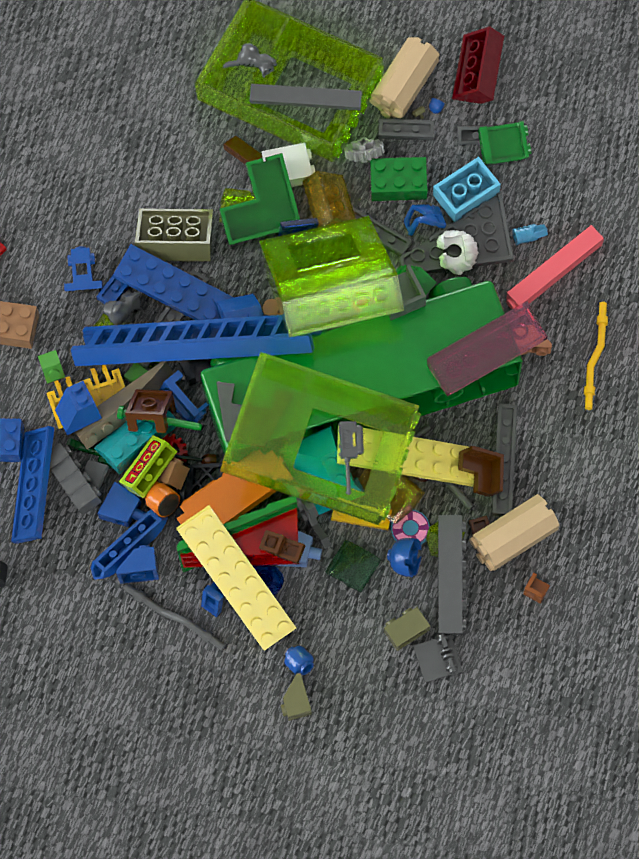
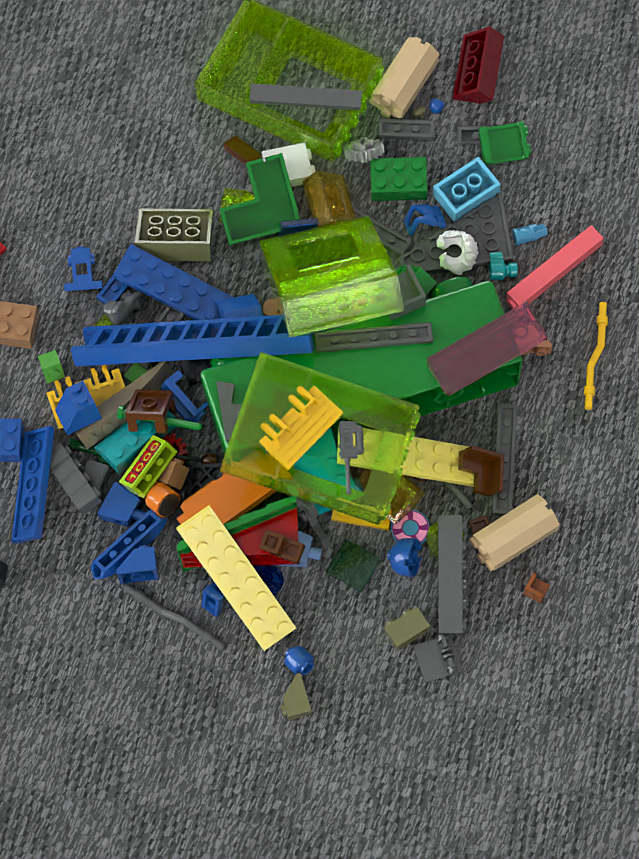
dark grey animal [223,43,277,78] -> none
none -> yellow hinge [259,385,344,470]
none -> dark grey tile [314,322,433,353]
none -> teal piece [489,252,518,281]

